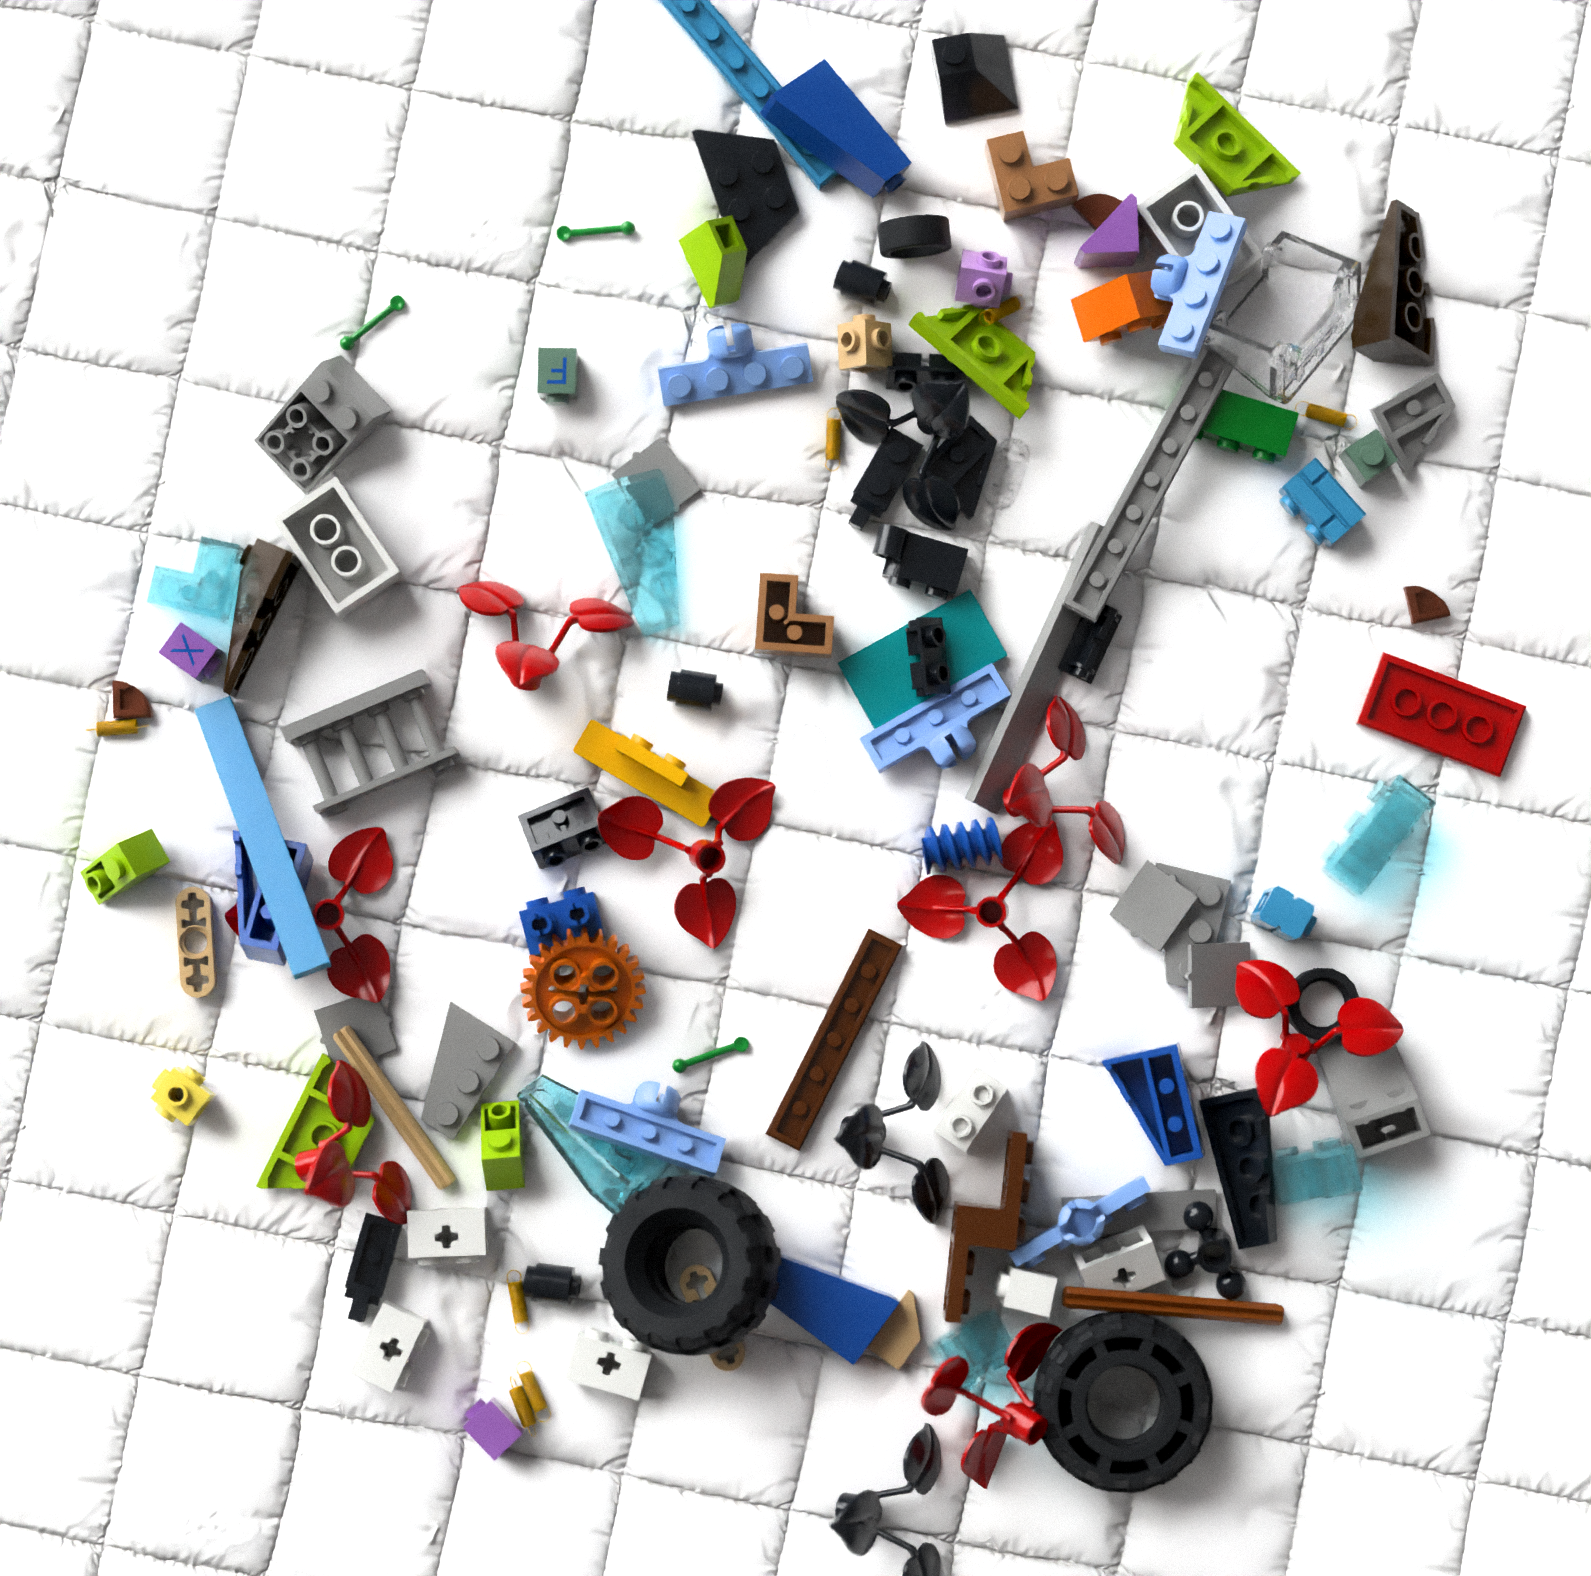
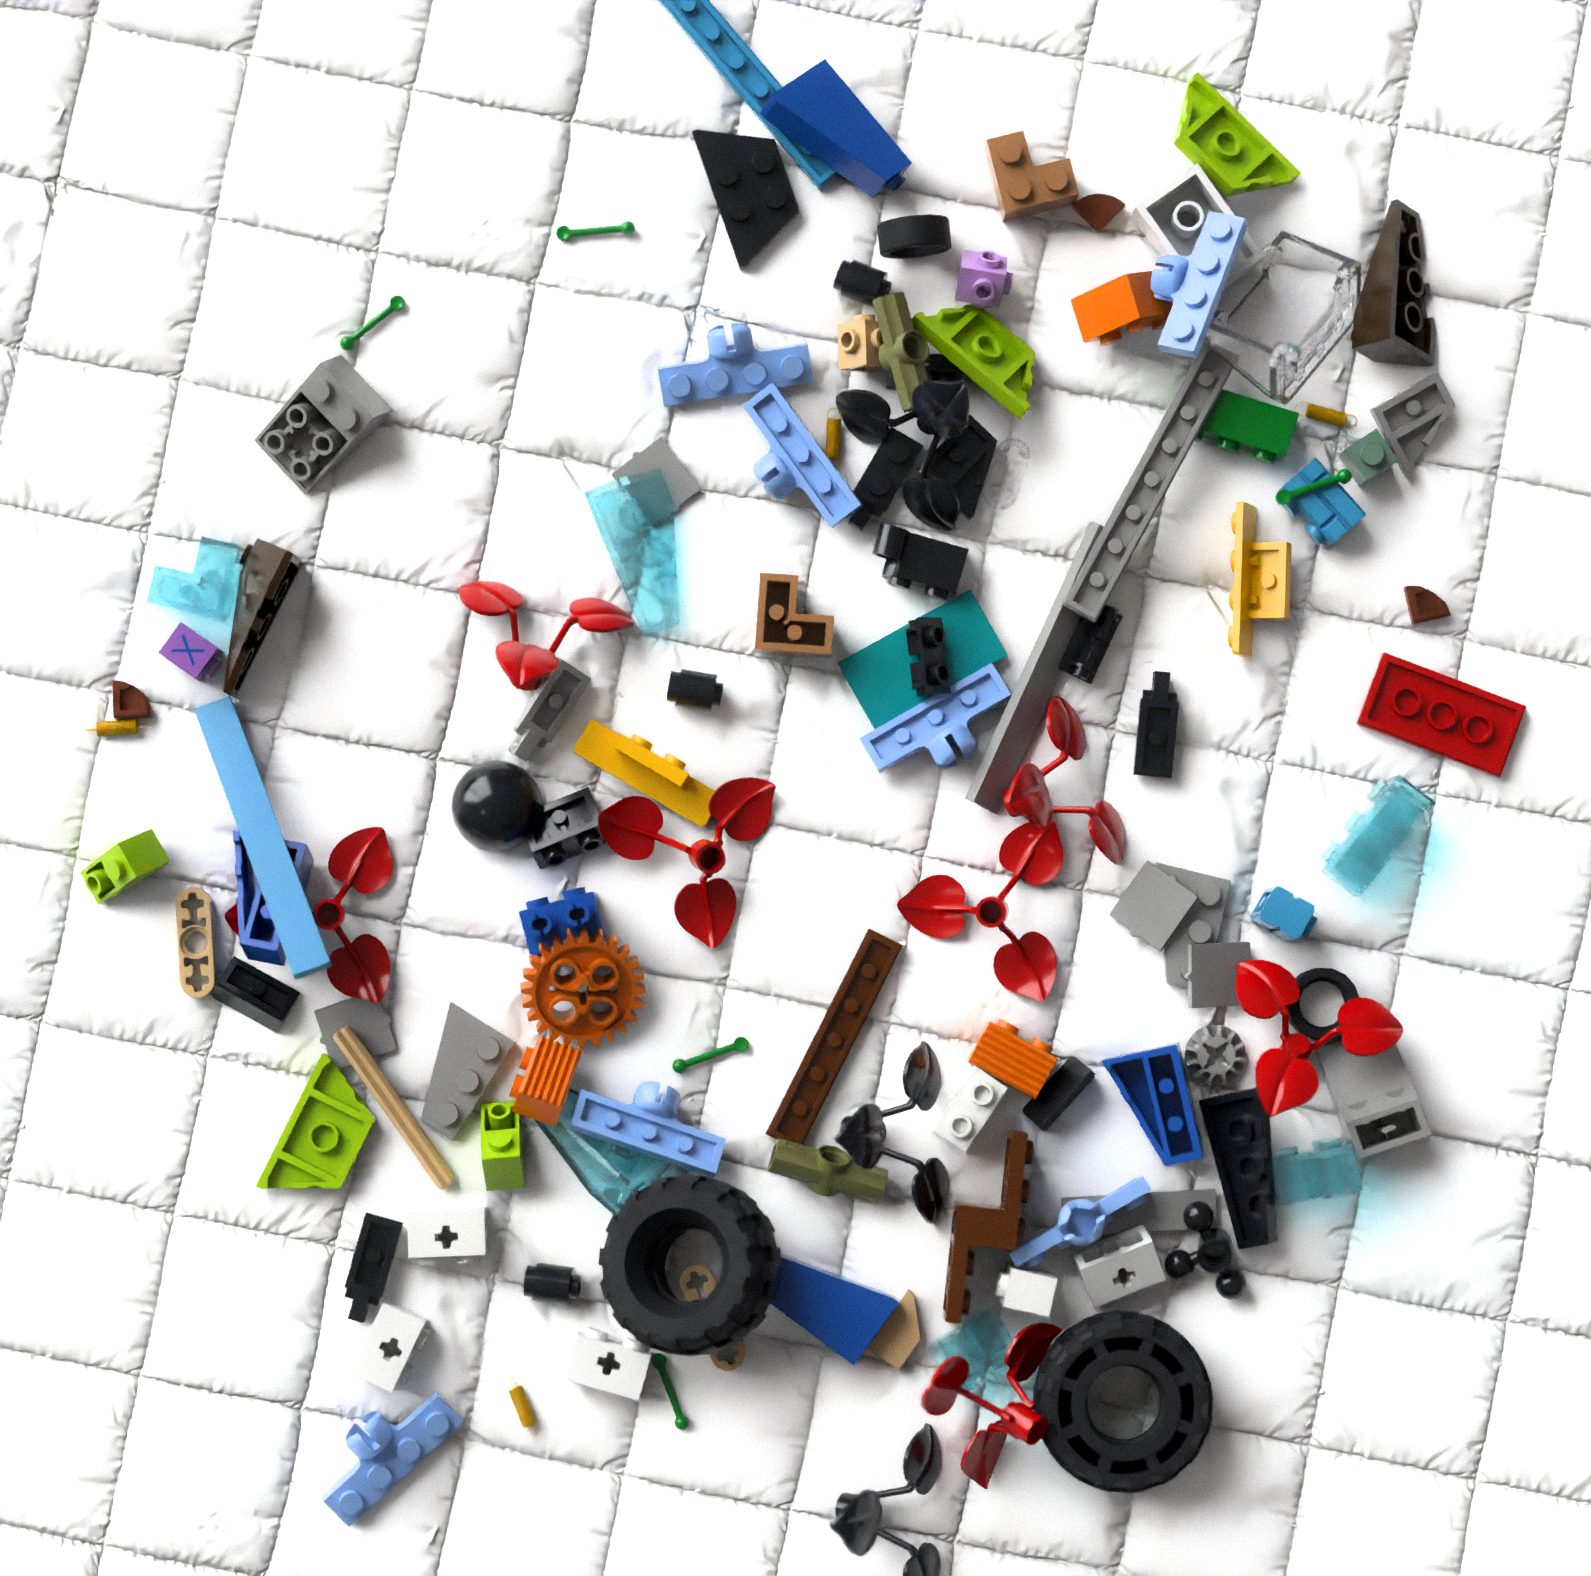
light yellow brick [150,1065,216,1126] -> none
white brick [272,477,404,619] -> none
light grey fence [280,669,460,818] -> none
red plant [295,1060,412,1225] -> none
medium lavender brick [463,1396,525,1461] -> none
yellow piece [507,1270,529,1334] -> none
yellow piece [516,1361,551,1422] -> none
sand green brick [537,348,579,406] -> none
lime slope [678,215,747,309] -> none
blue piece [921,817,1003,875] -> none
black slope [930,33,1019,124] -> none
yellow piece [979,294,1025,326] -> none
dark orange axle [1061,1286,1284,1326] -> none
medium lavender slope [1074,193,1139,268] -> none
none -> black slope [212,956,300,1033]
none -> light blue plate [322,1391,464,1527]
none -> black piece [451,760,543,852]
none -> light grey hinge [508,657,591,761]
none -> orange brick [509,1036,582,1127]
none -> green hinge [651,1353,690,1430]
none -> light blue plate [742,382,864,528]
none -> olive piece [768,1138,888,1204]
none -> olive piece [872,292,929,413]
none -> orange brick [966,1019,1057,1099]
none -> black slope [1022,1056,1095,1131]
none -> black hinge [1132,671,1179,778]
none -> light grey gear [1185,1025,1246,1086]
none -> yellow bracket [1228,502,1292,657]
none -> green hinge [1275,469,1352,505]

